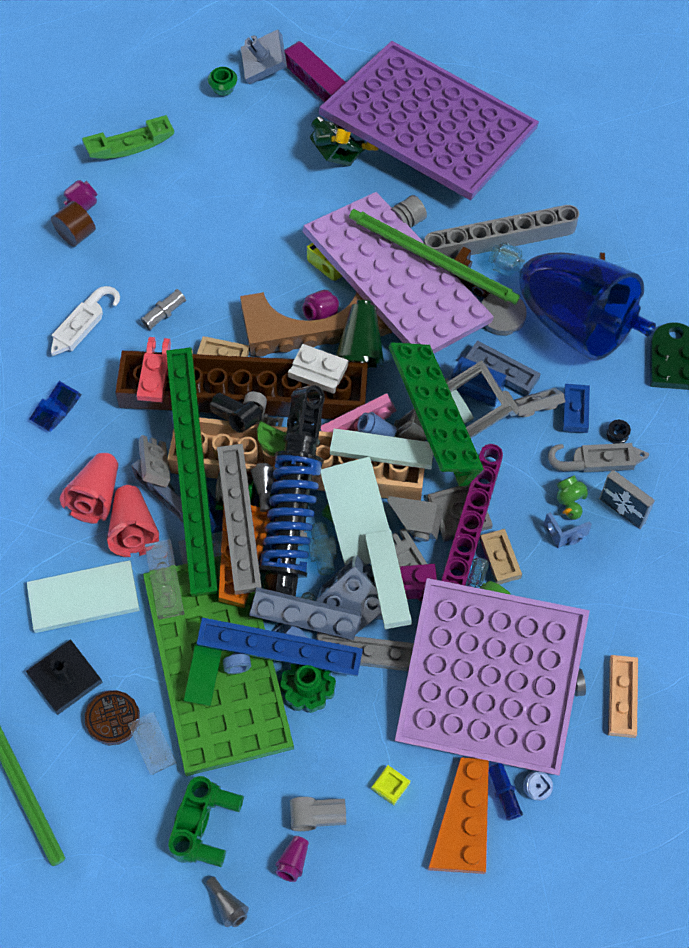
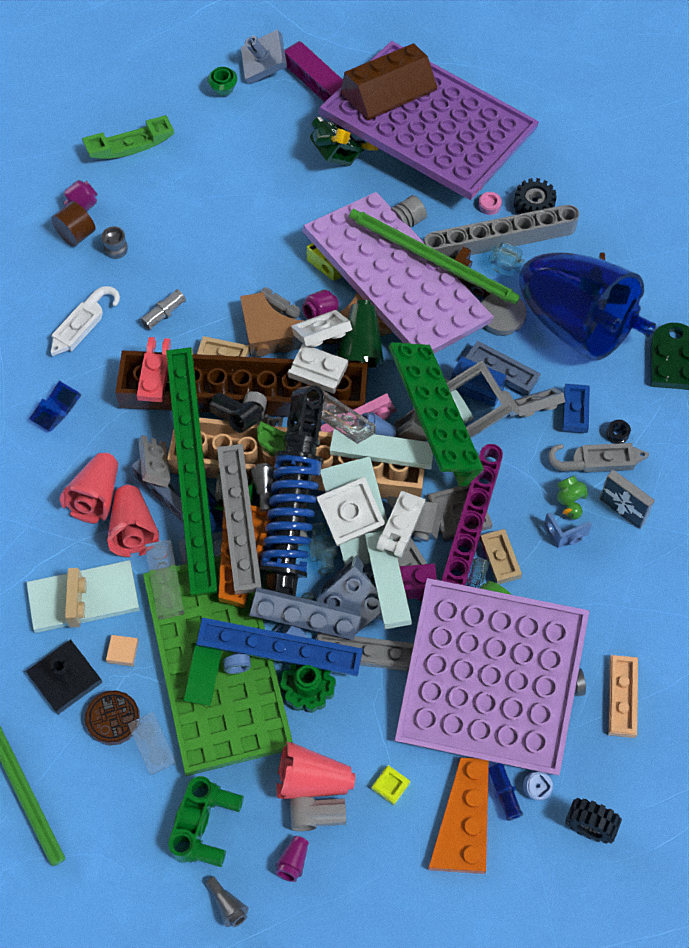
none -> tan plate [65,568,87,628]
none -> flat silver wheel [102,226,128,259]
none -> light nougat tile [106,635,139,667]
none -> light grey axle [259,287,301,319]
none -> coral cone [276,742,355,799]
none -> white plate [291,310,352,347]
none -> clear plate [307,391,376,444]
none -> white plate [317,477,385,546]
none -> reddish brown slope [341,43,437,120]
none -> white plate [376,491,426,558]
none -> bright pink tile [478,192,502,215]
none -> black bush [514,178,557,214]
none -> black bush [565,798,622,844]

